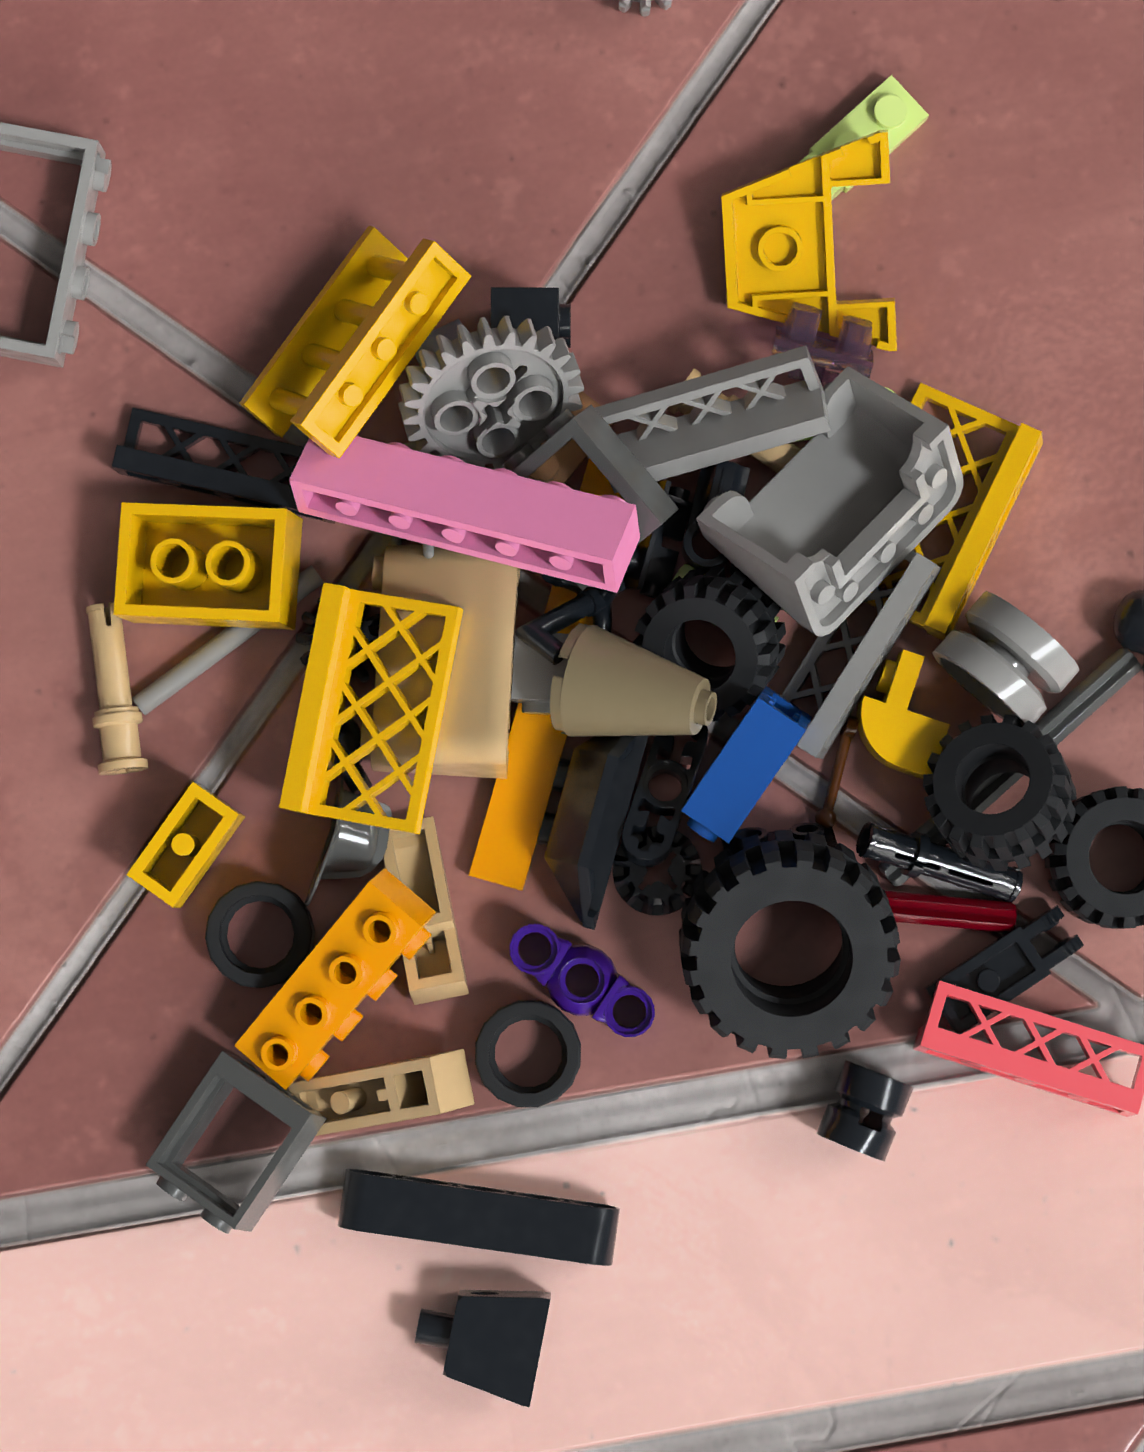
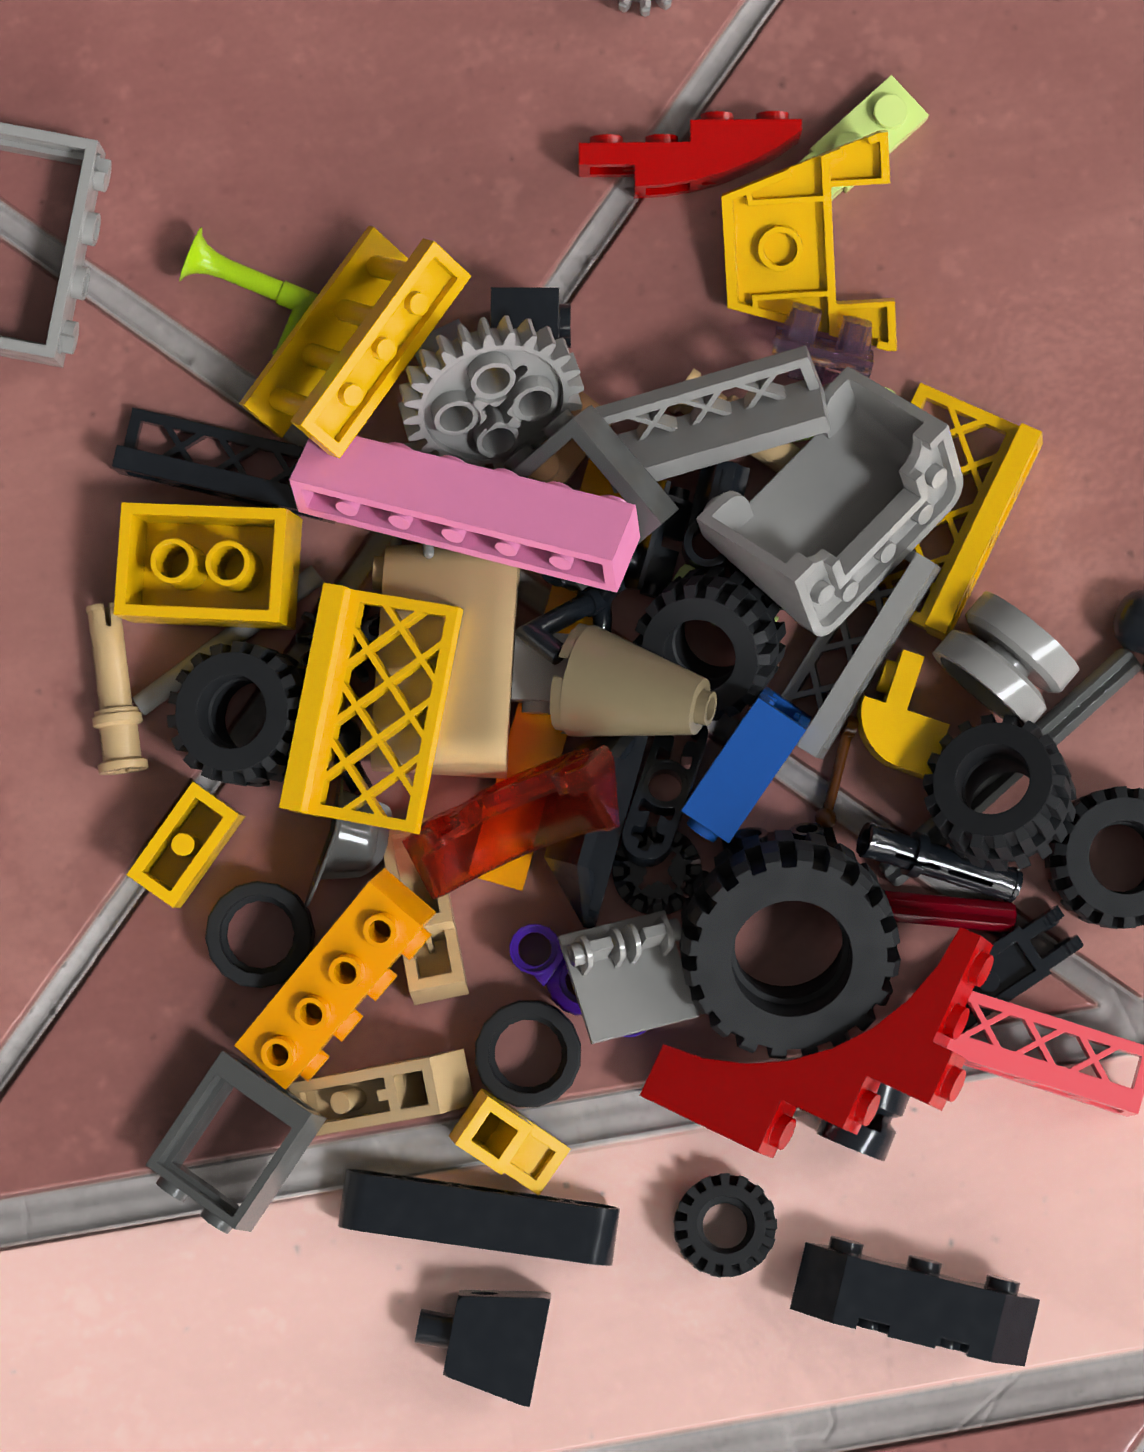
none -> black tyre [167,641,306,787]
none -> lime piece [179,227,318,356]
none -> clear red windscreen [402,746,620,899]
none -> yellow brick [449,1088,571,1196]
none -> light grey hinge [558,910,699,1044]
none -> red slope [578,111,802,199]
none -> red arch [639,927,994,1158]
none -> black tyre [673,1173,777,1278]
none -> black brick [790,1236,1040,1367]

